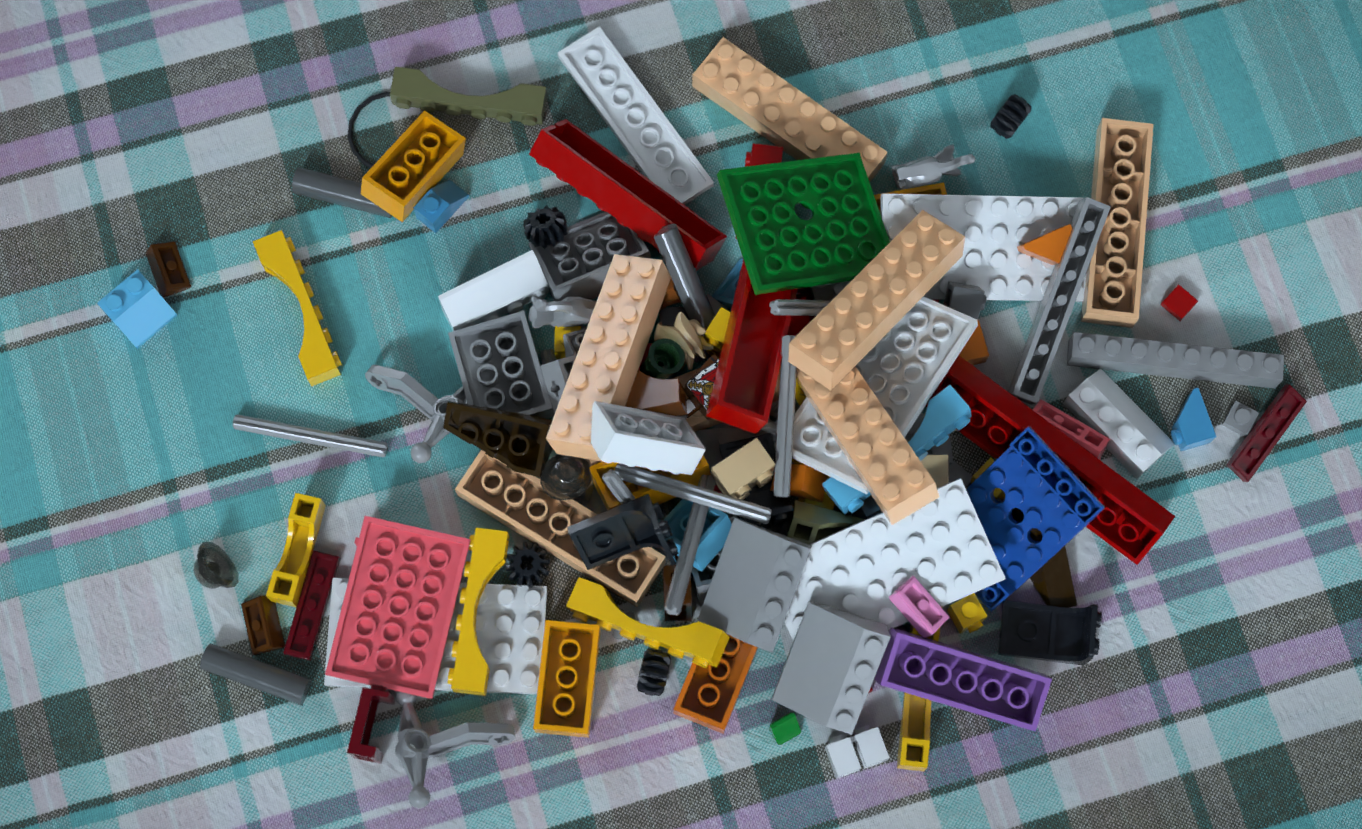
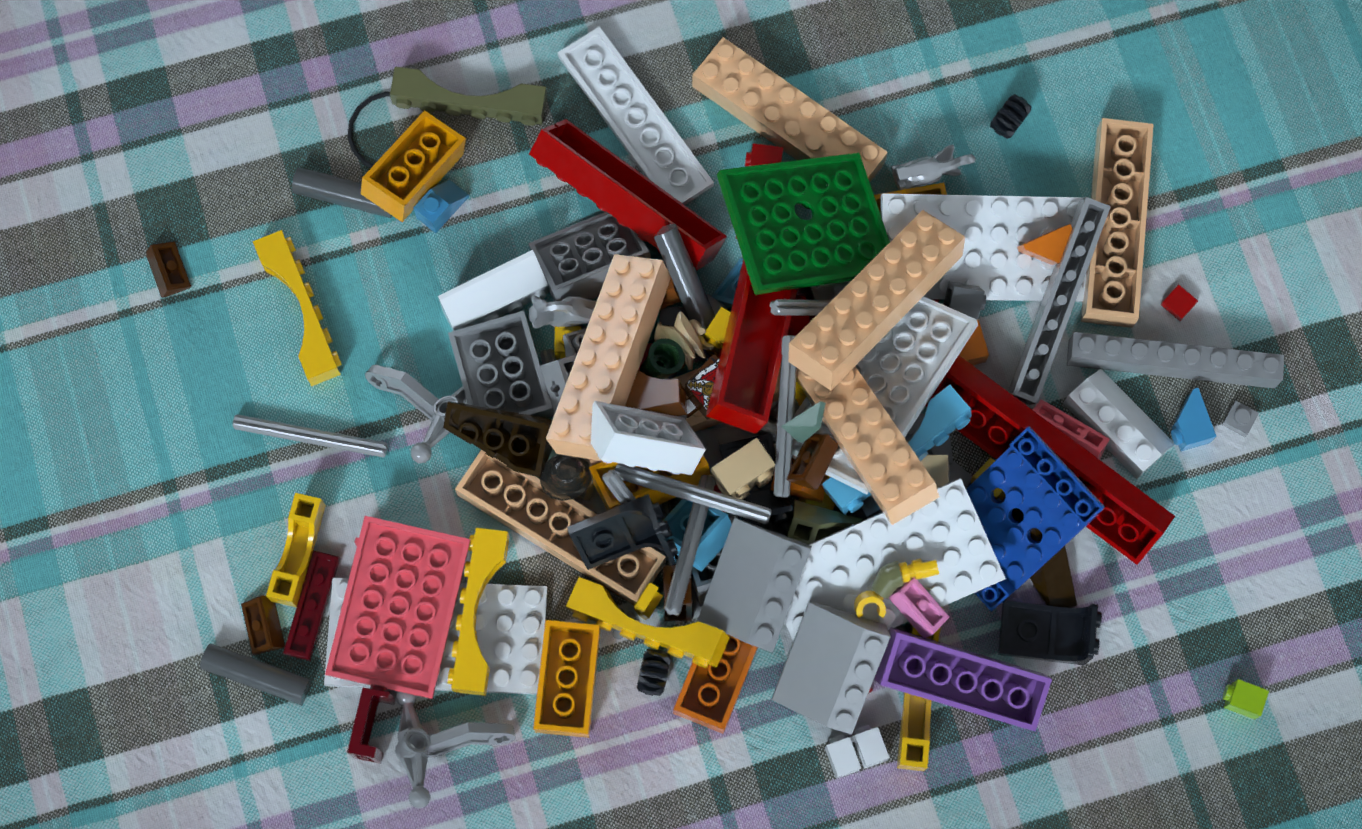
medium azure slope [97,269,177,349] -> none
clear smoke hat [194,542,239,589] -> none
black gear [505,542,551,588] -> none
black gear [523,205,568,249] -> none
green slope [769,712,801,745] -> none
yellow brick [947,593,987,634] -> none
dark red tile [1226,384,1307,482] -> none
none -> yellow slope [634,582,663,620]
none -> sand green slope [781,401,826,443]
none -> reddish brown slope [786,434,838,490]
none -> yellow piece [854,558,939,619]
none -> lime brick [1222,679,1269,720]

